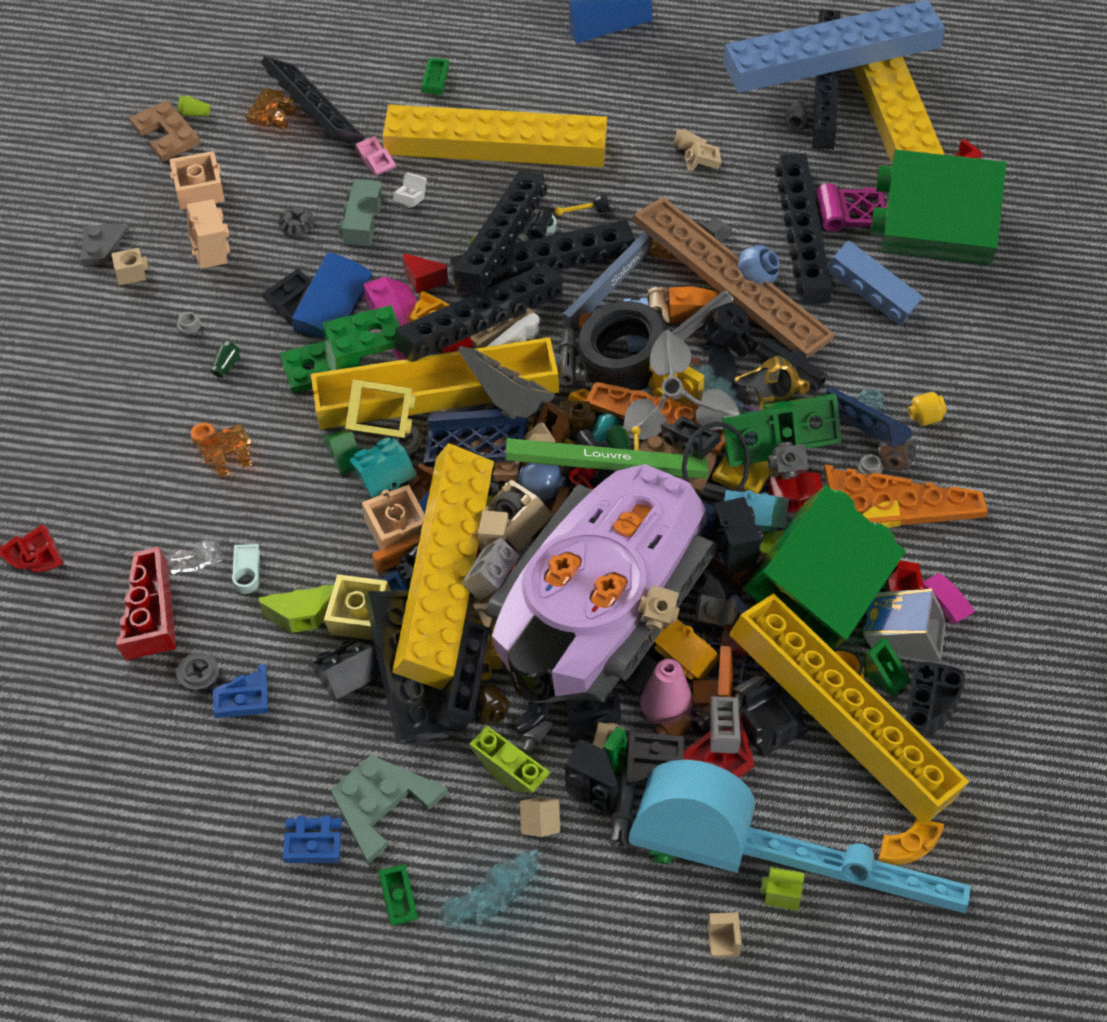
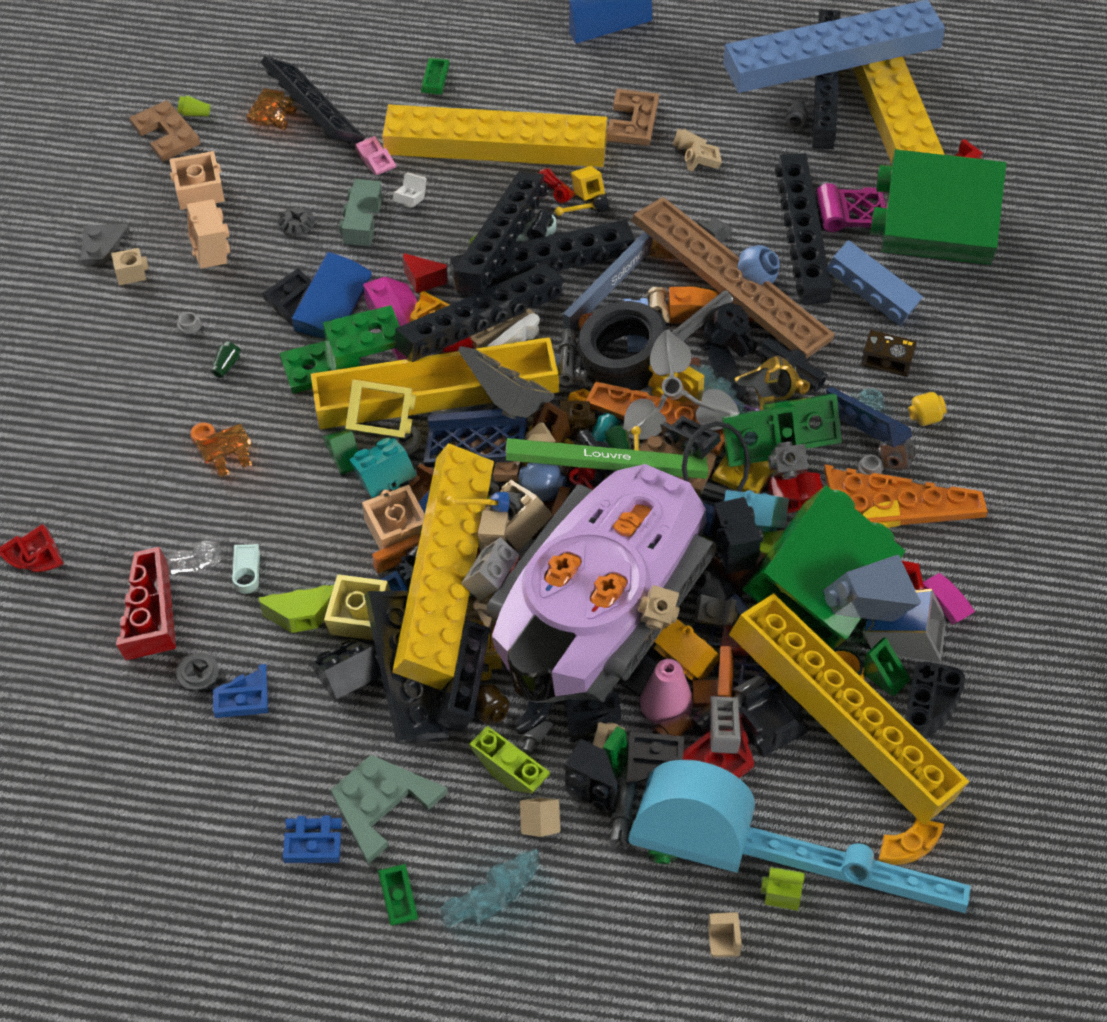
none -> hinge [446,492,509,512]
none -> red piece [538,168,575,203]
none -> yellow brick [571,166,605,200]
none -> medium nougat plate [606,89,659,146]
none -> sand blue slope [823,555,921,622]
none -> dark brown brick [861,330,917,377]

